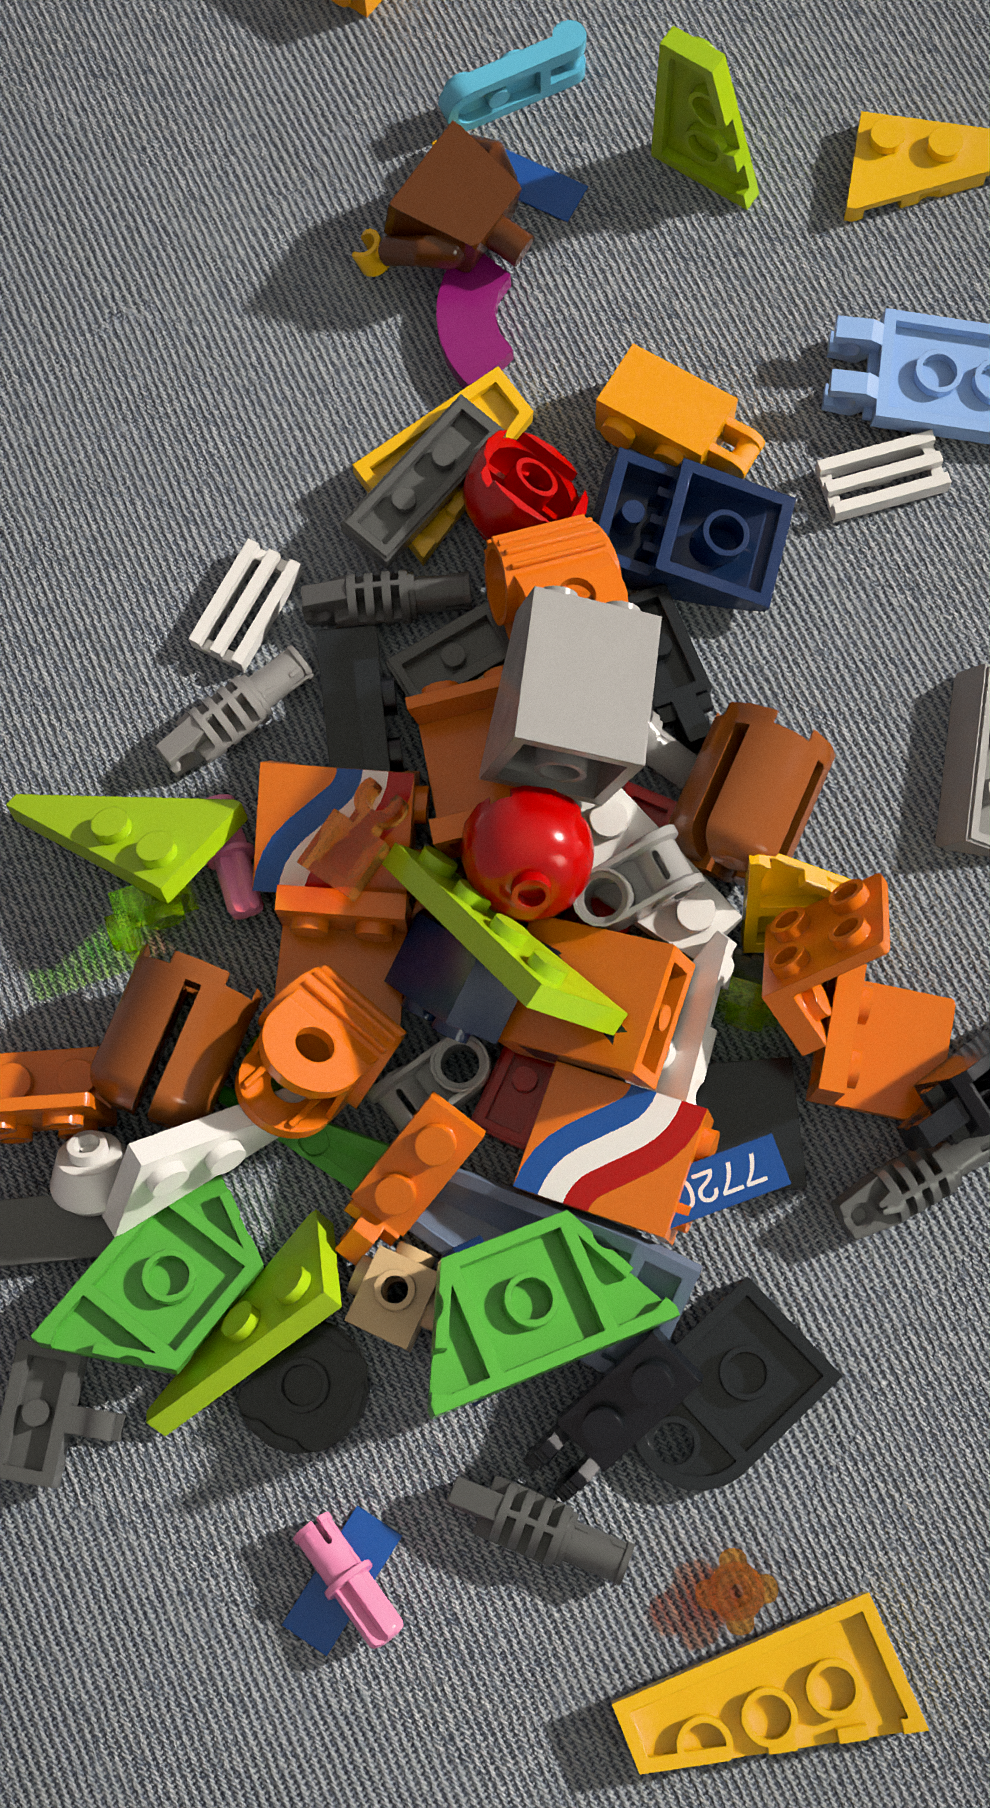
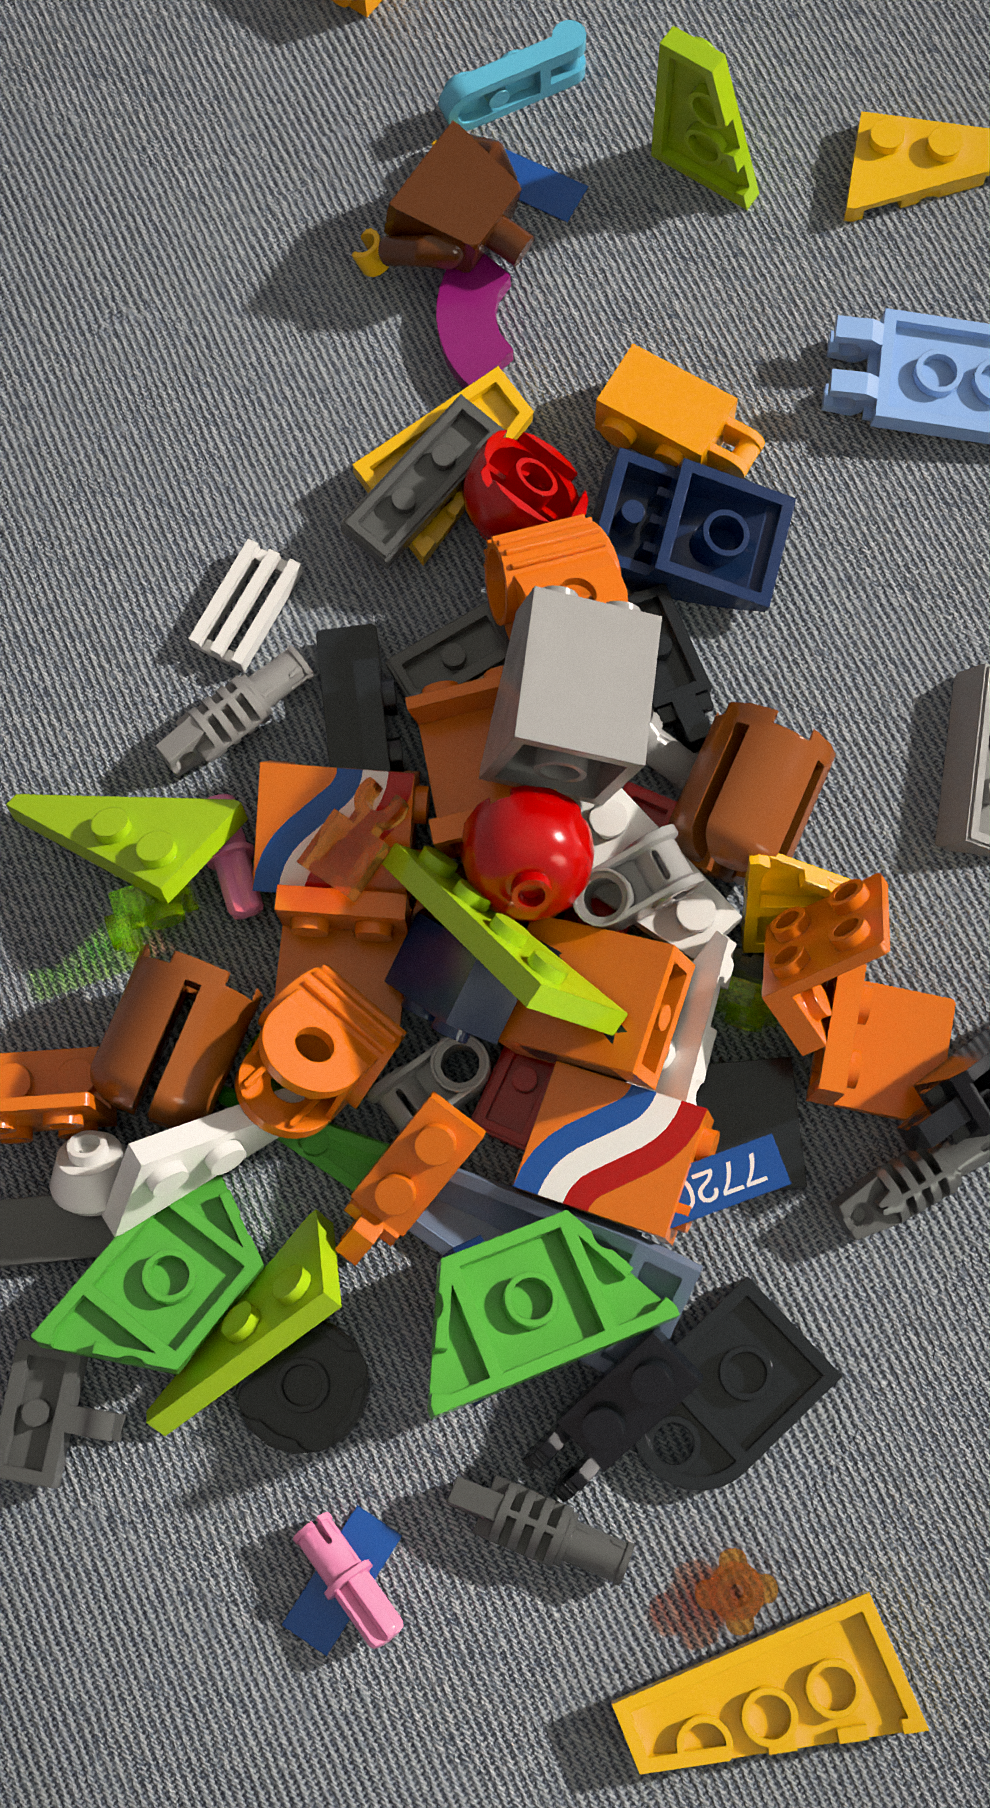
dark grey hinge [301,569,472,628] -> none
tan brick [344,1241,437,1352] -> none
white tile [815,429,951,523] -> none

